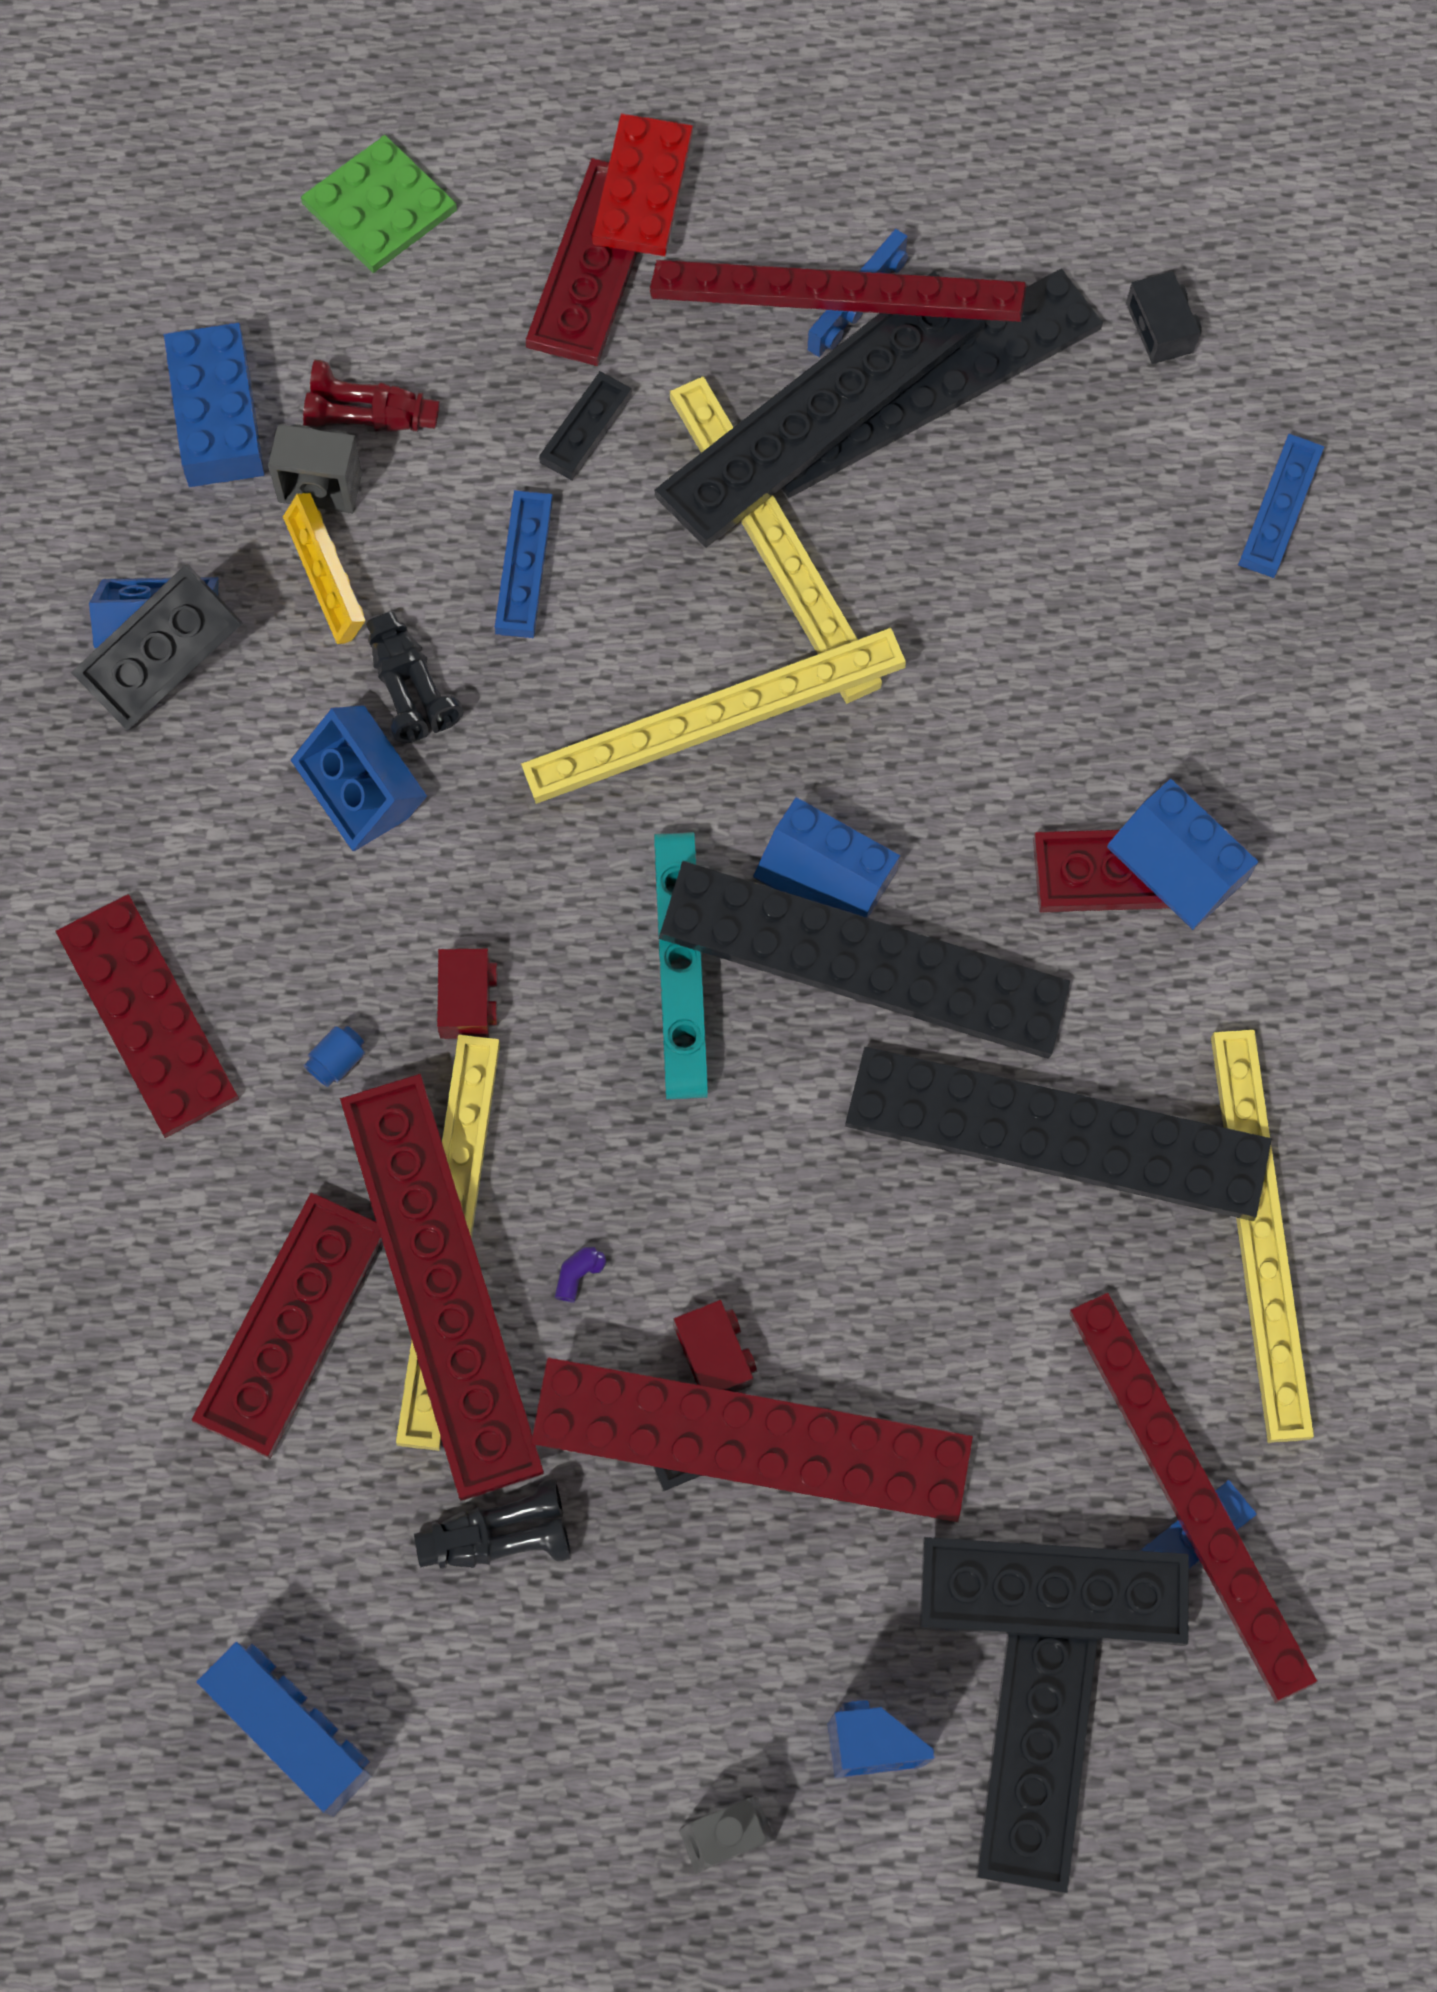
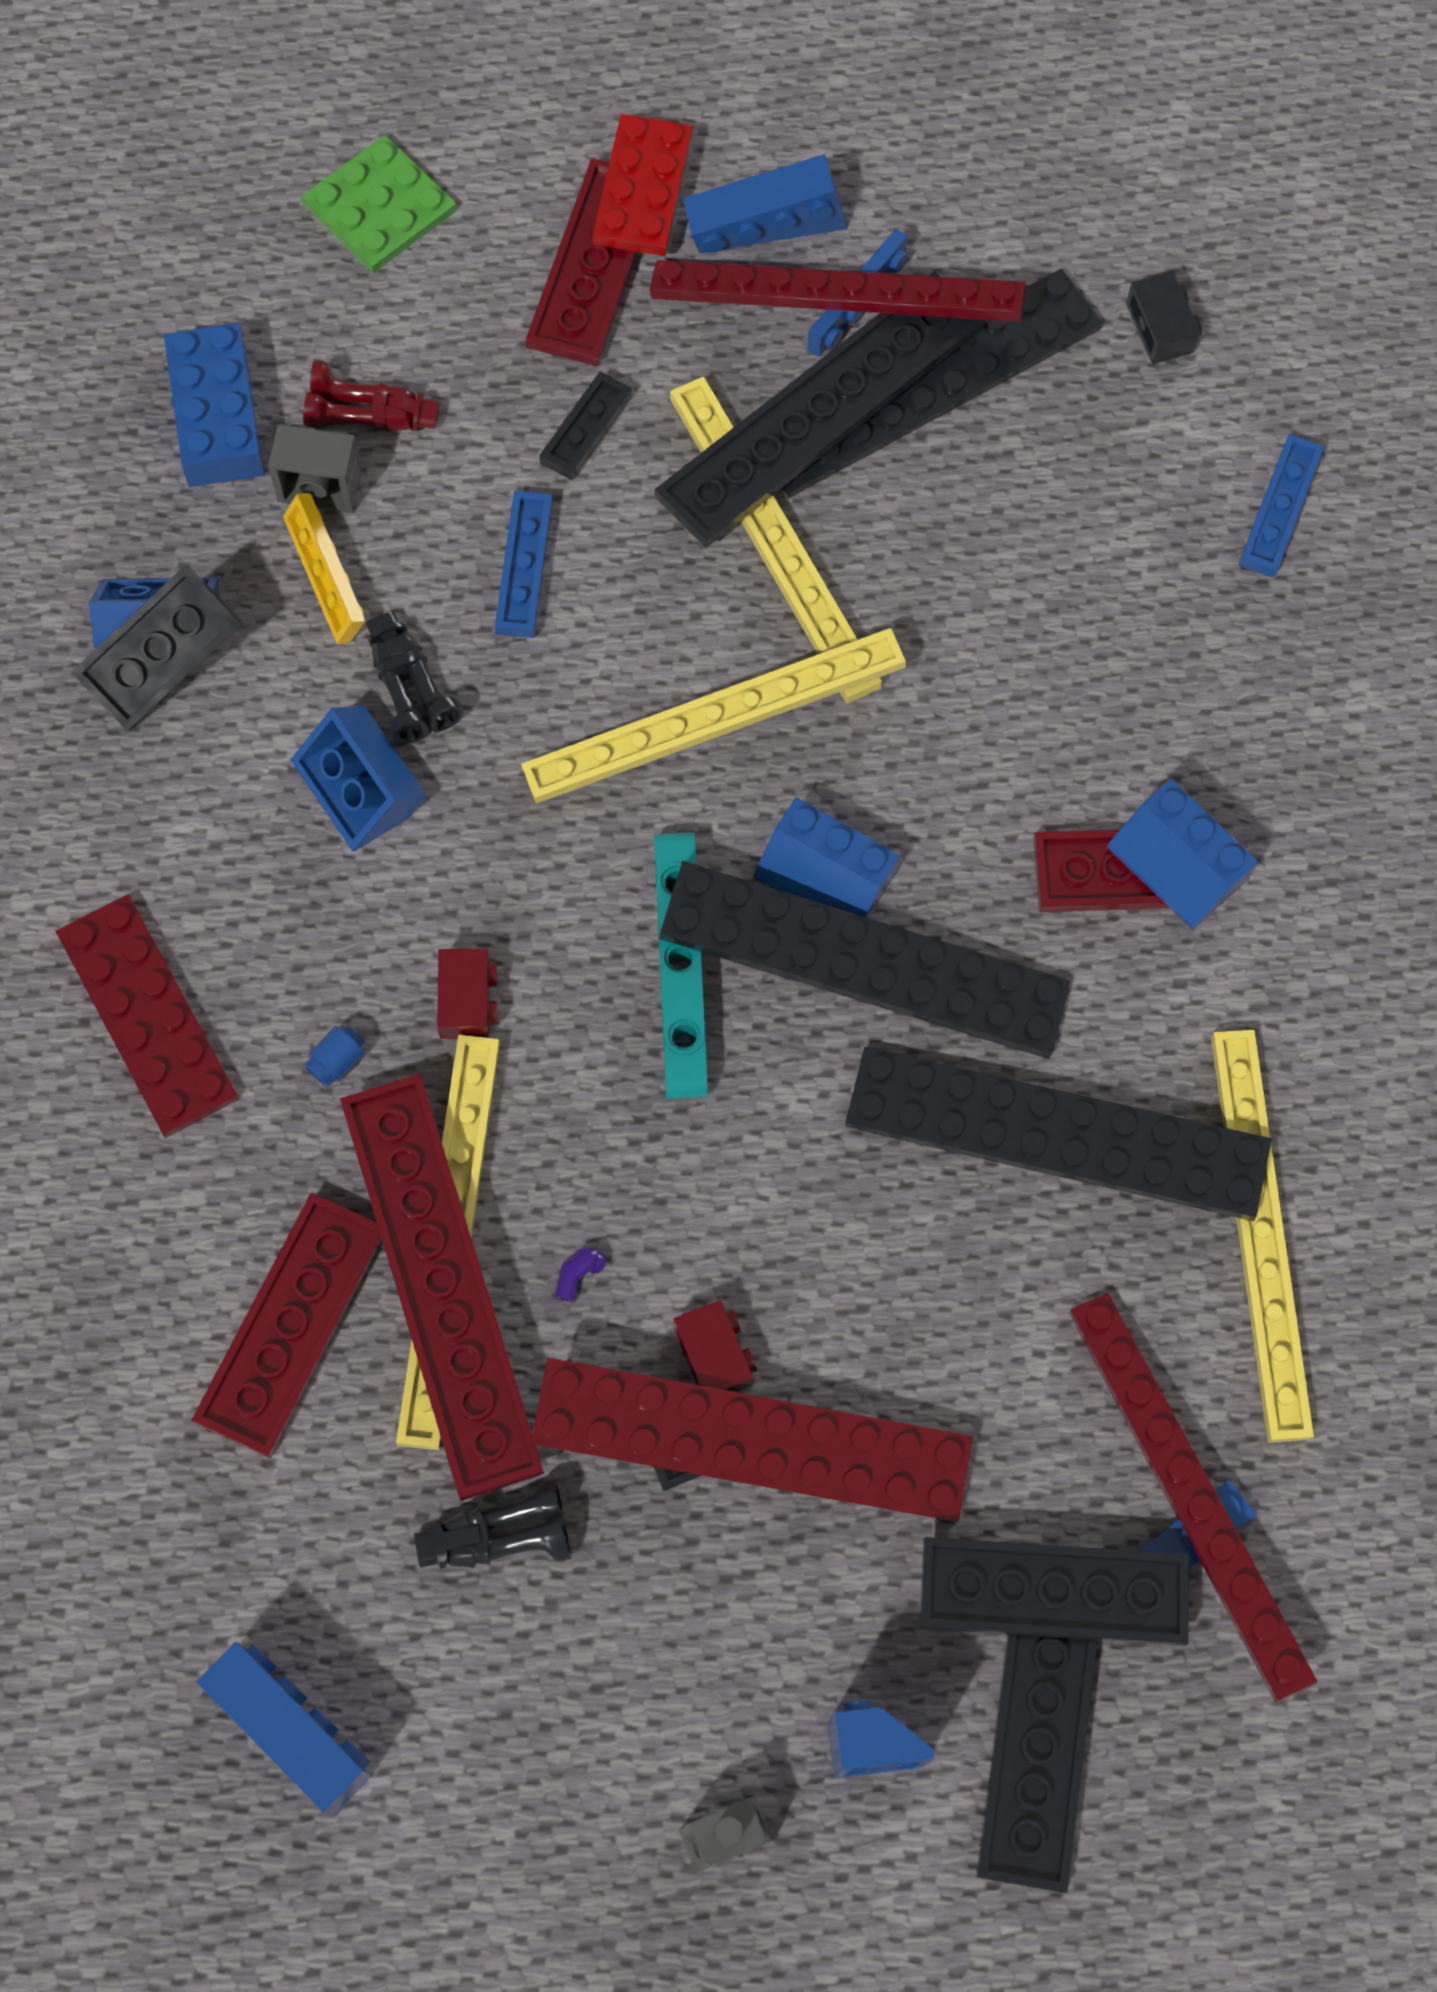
none -> blue wedge [683,154,847,253]

